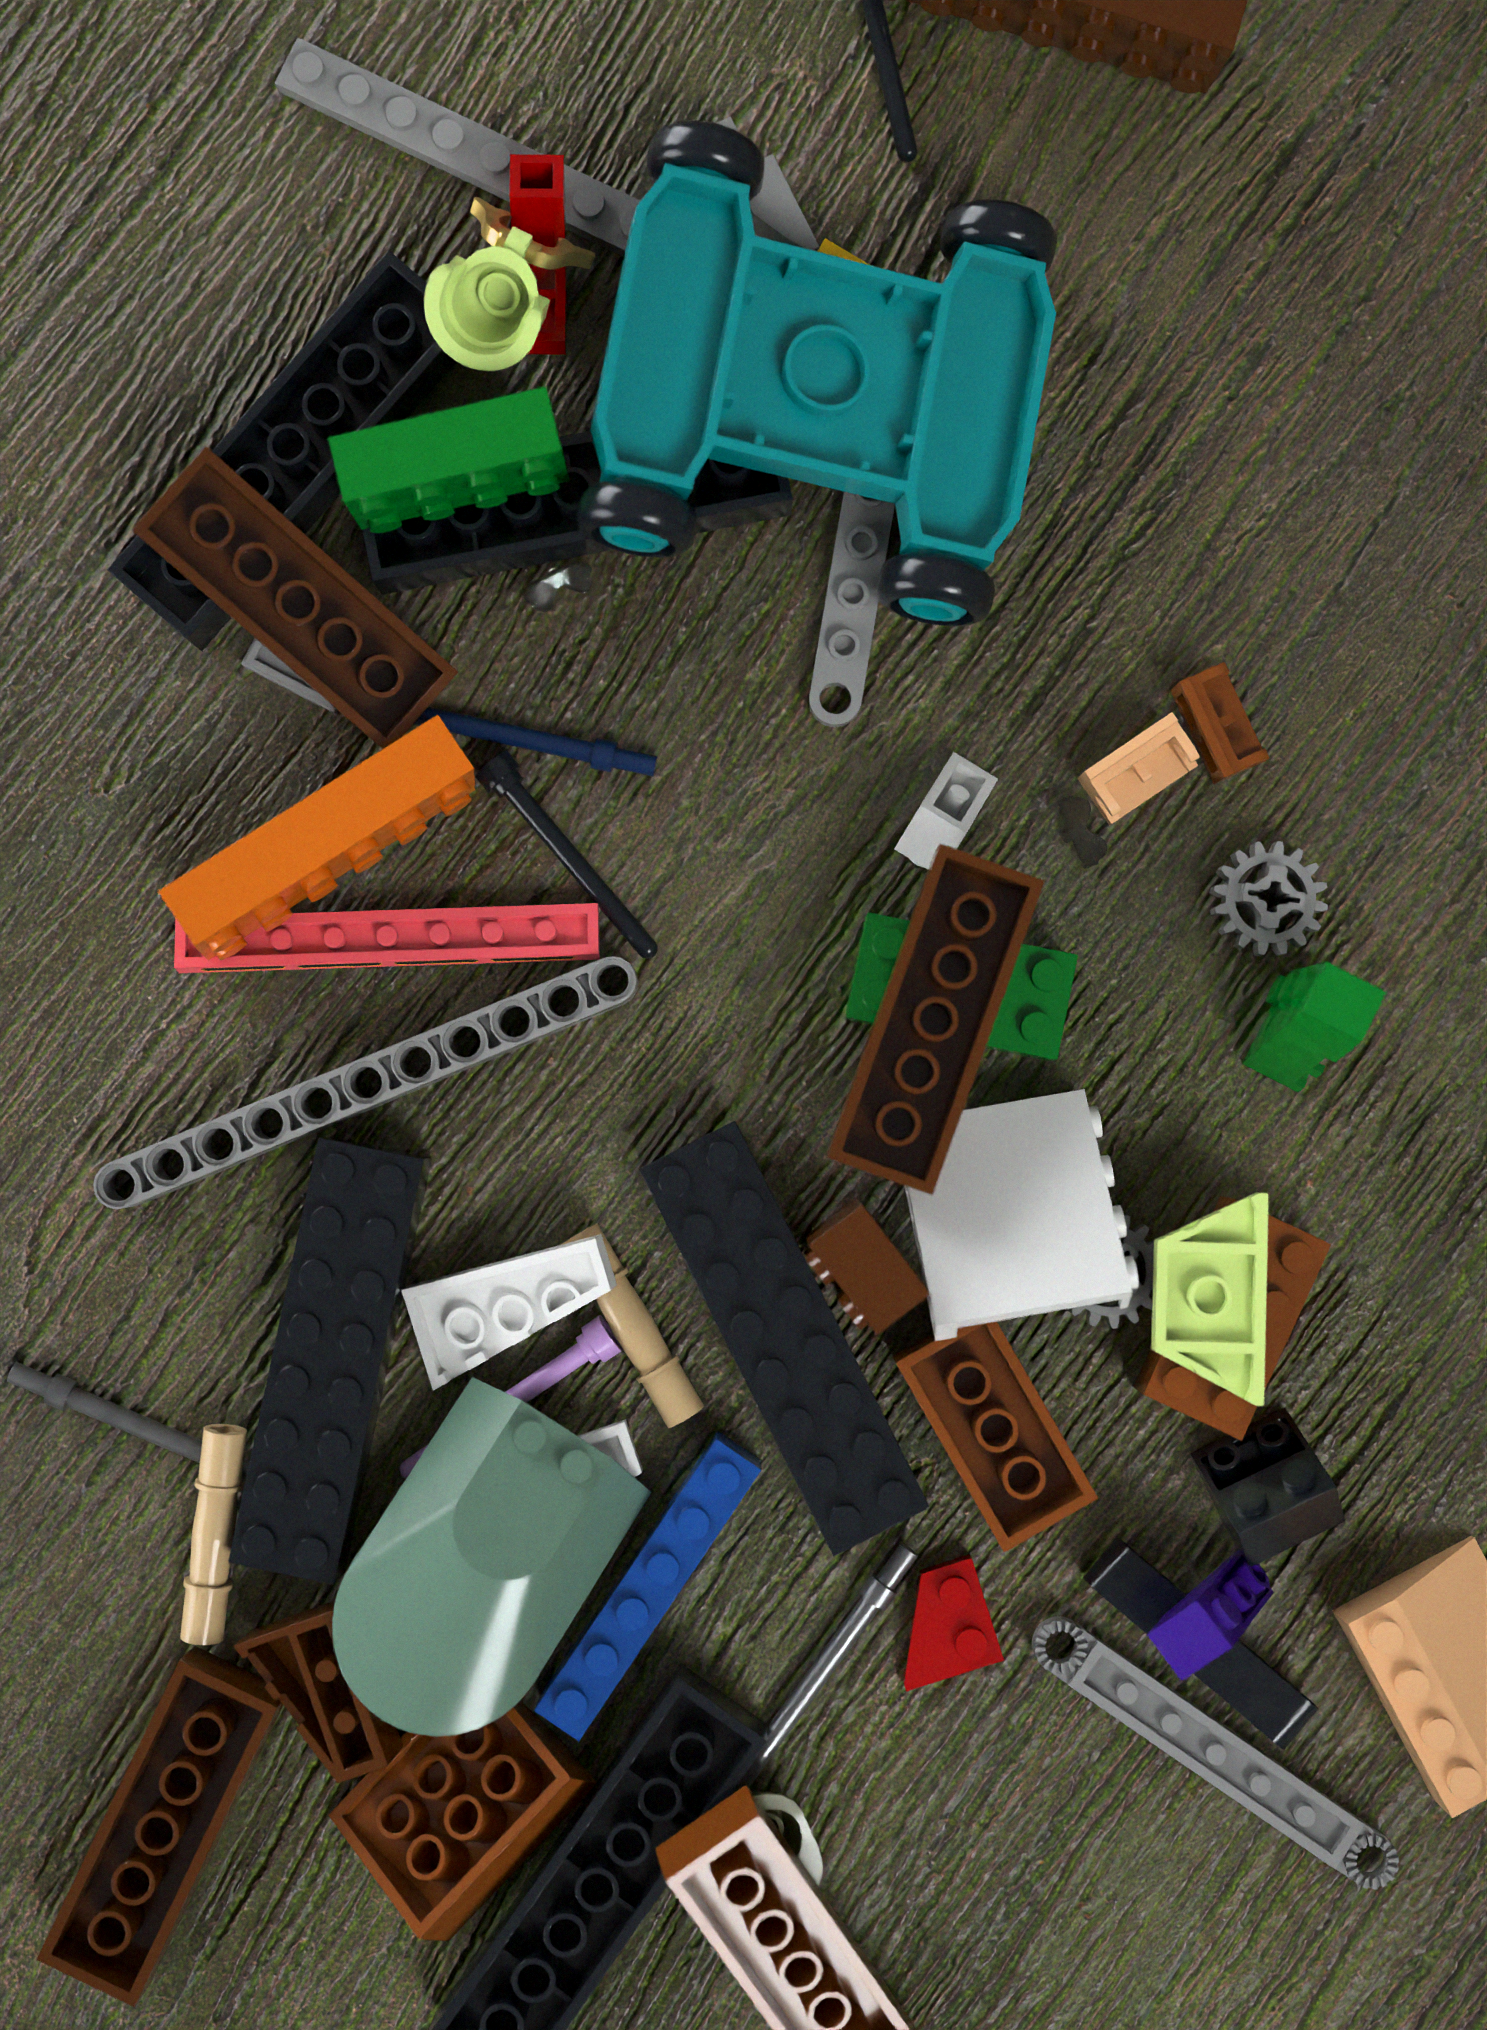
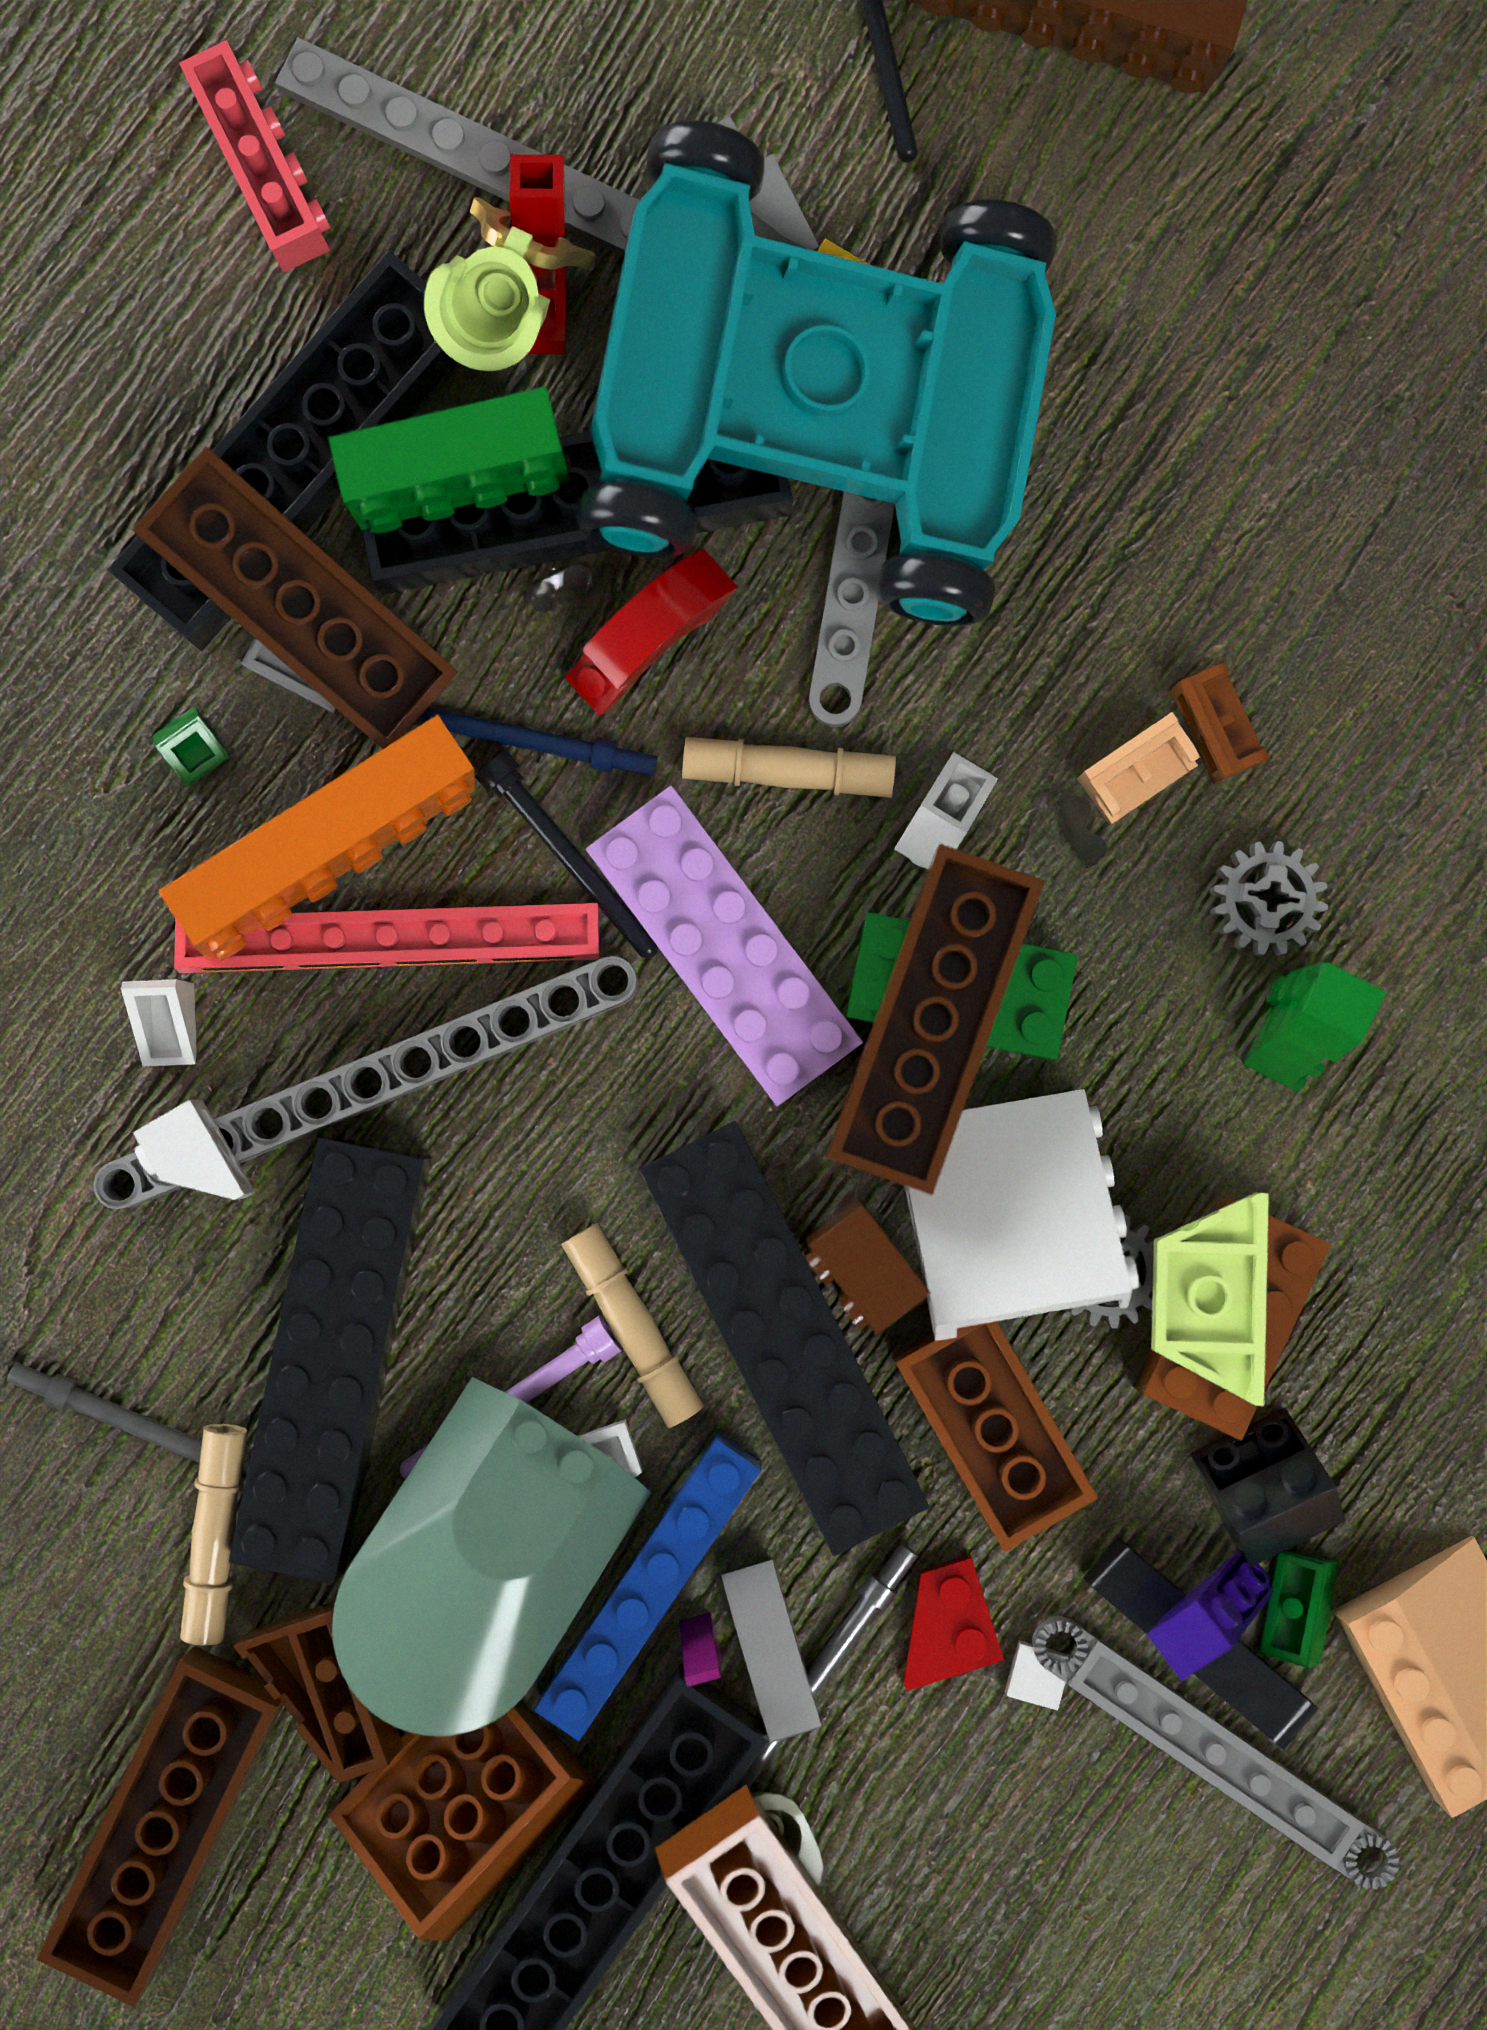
white wing [401,1234,617,1390] -> none
none -> white slope [121,979,197,1066]
none -> white slope [133,1100,255,1200]
none -> green slope [153,707,230,787]
none -> coral brick [179,40,331,273]
none -> red arch [565,549,739,716]
none -> lavender brick [586,786,863,1107]
none -> magenta piece [679,1612,722,1687]
none -> tan piece [682,737,896,798]
none -> light grey slope [721,1560,822,1743]
none -> white tile [1004,1640,1069,1711]
none -> green slope [1258,1550,1339,1669]

